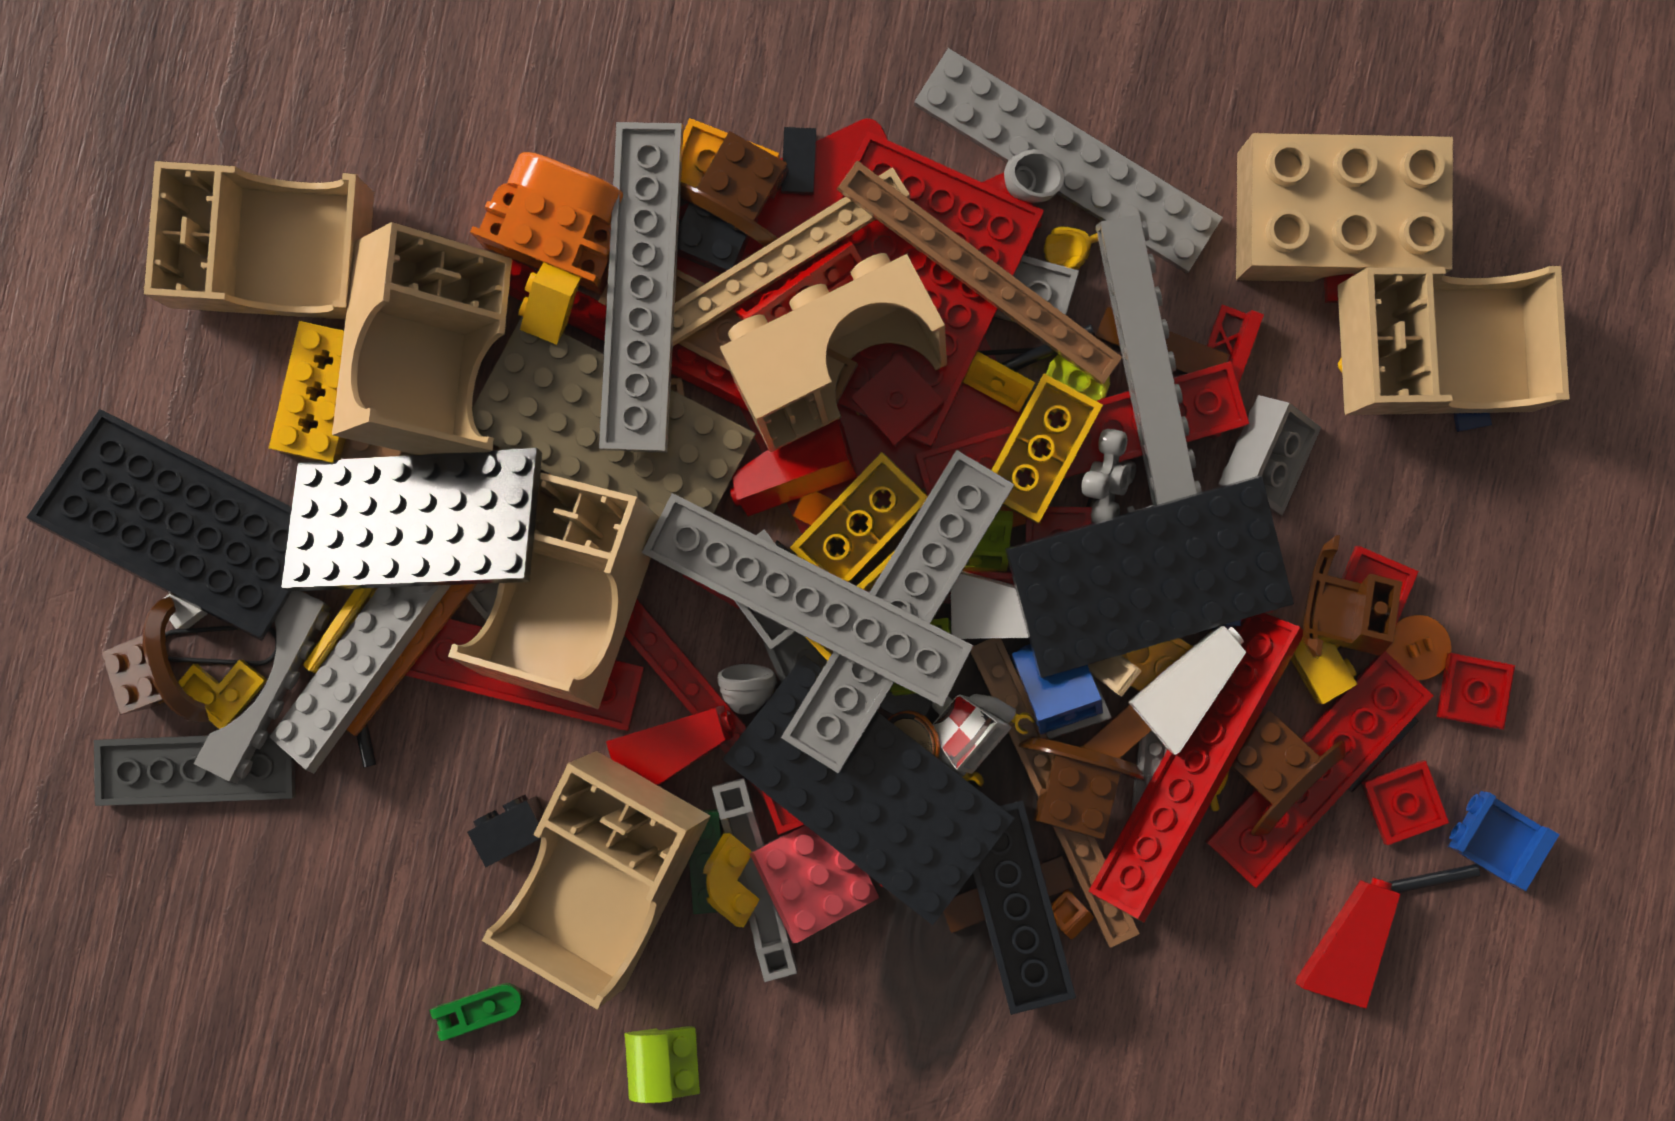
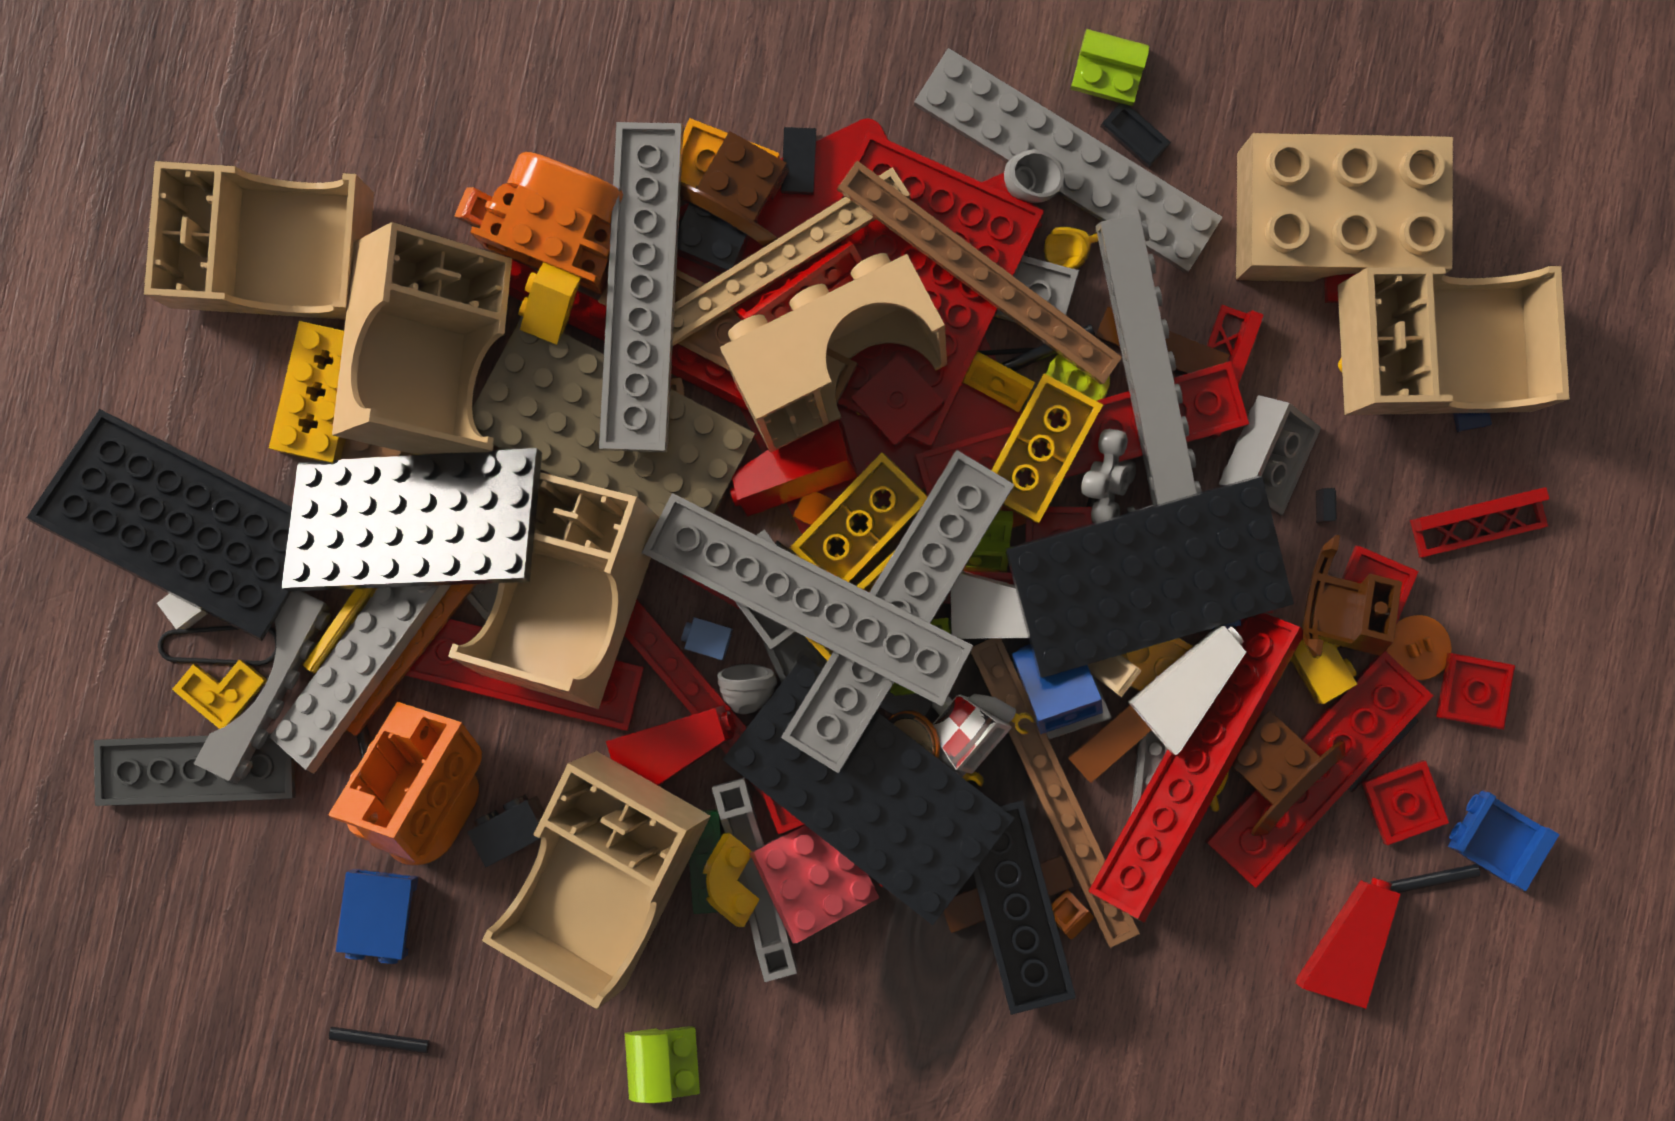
reddish brown piece [102,596,209,723] -> none
green plate [429,983,523,1041] -> none
reddish brown piece [1019,737,1145,839] -> none
none -> orange brick [328,702,482,866]
none -> black bar [329,1027,430,1054]
none -> blue panel [336,869,418,964]
none -> orange slope [455,187,492,227]
none -> medium blue brick [681,617,733,660]
none -> lime brick [1070,29,1149,106]
none -> black tile [1100,103,1171,168]
none -> black tile [1316,488,1337,523]
none -> red fence [1410,487,1549,558]

